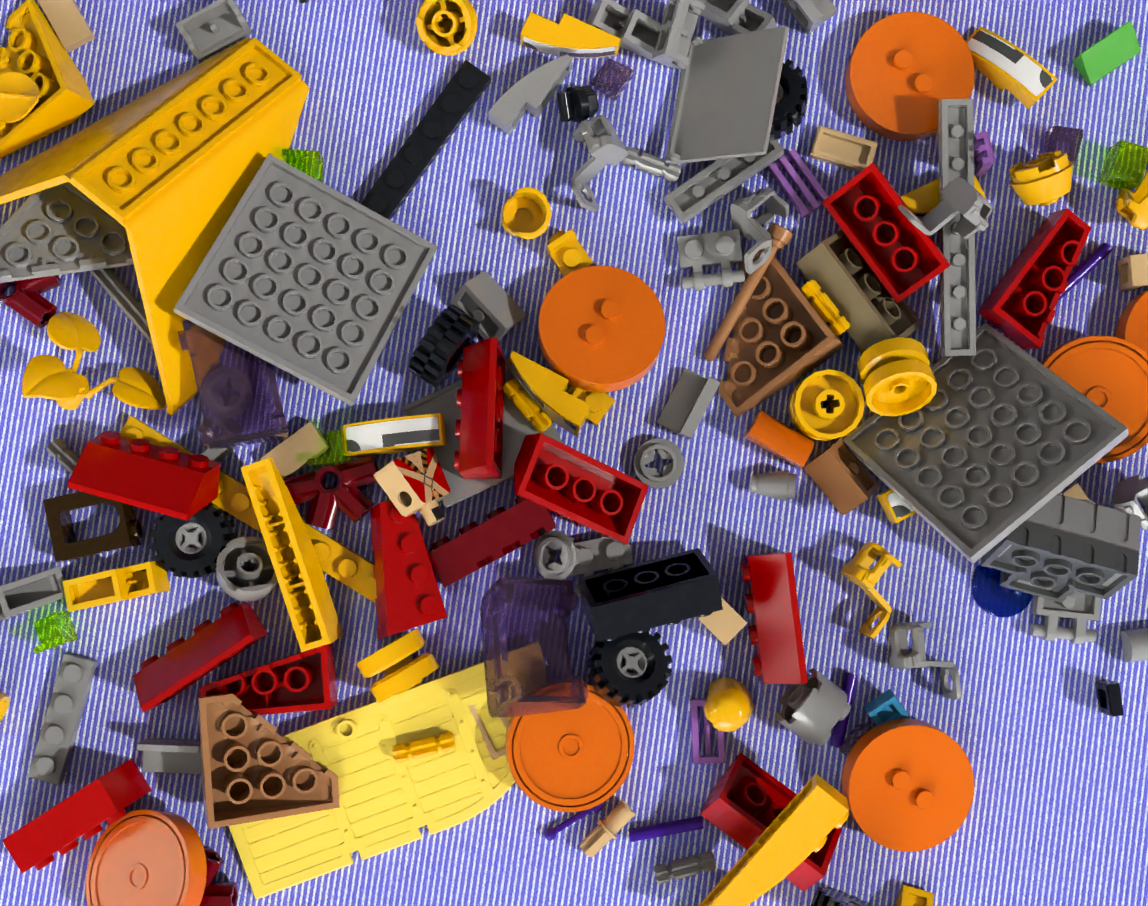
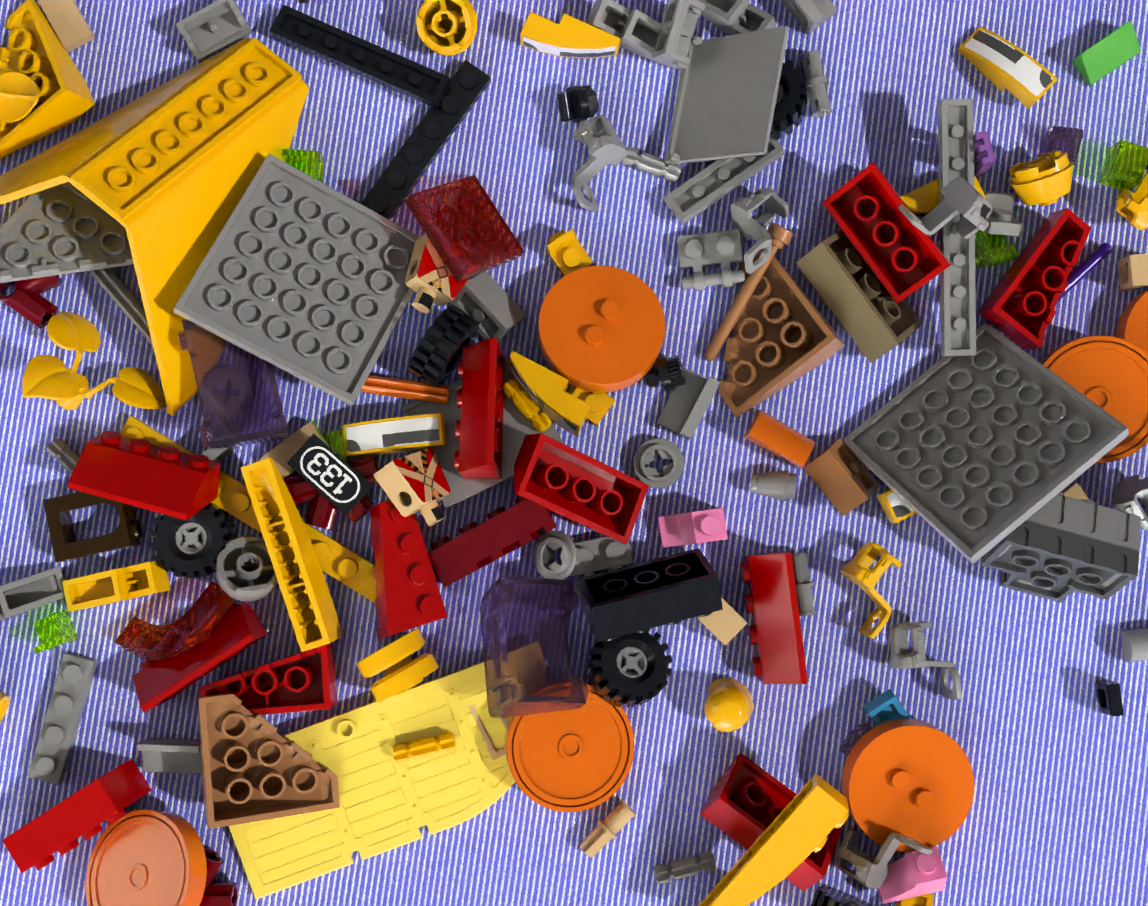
light grey slope [488,54,573,136] -> none
yellow hair [502,187,551,239] -> none
dark purple hinge [544,803,602,840] -> none
clear purple slope [590,58,634,101] -> none
dark purple piece [628,816,704,842] -> none
medium lavender tile [690,698,725,764] -> none
medium lavender tile [767,148,829,218] -> none
light grey brick [775,668,851,746] -> none
yellow wheel [787,369,865,442] -> none
yellow axle [801,279,850,335] -> none
tan tile [808,125,878,173] -> none
dark purple piece [830,672,858,748] -> none
orange brick [845,12,975,141] -> none
yellow wheel [857,337,937,417] -> none
clear blue dish [971,563,1033,617] -> none
light grey plate [1030,591,1101,644] -> none
none -> clear red plate [115,581,236,660]
none -> black plate [269,5,451,109]
none -> black sticker [287,434,373,516]
none -> orange axle [360,375,450,404]
none -> tan torso [404,230,479,313]
none -> clear red plate [405,175,524,282]
none -> black piece [645,355,686,392]
none -> bright pink arch [657,508,728,548]
none -> light grey axle [792,552,816,616]
none -> light grey pin [800,50,832,117]
none -> light grey piece [836,829,933,889]
none -> bright pink arch [877,846,948,904]
none -> clear neon green panel [975,230,1018,269]
none -> light grey bracket [984,191,1022,236]

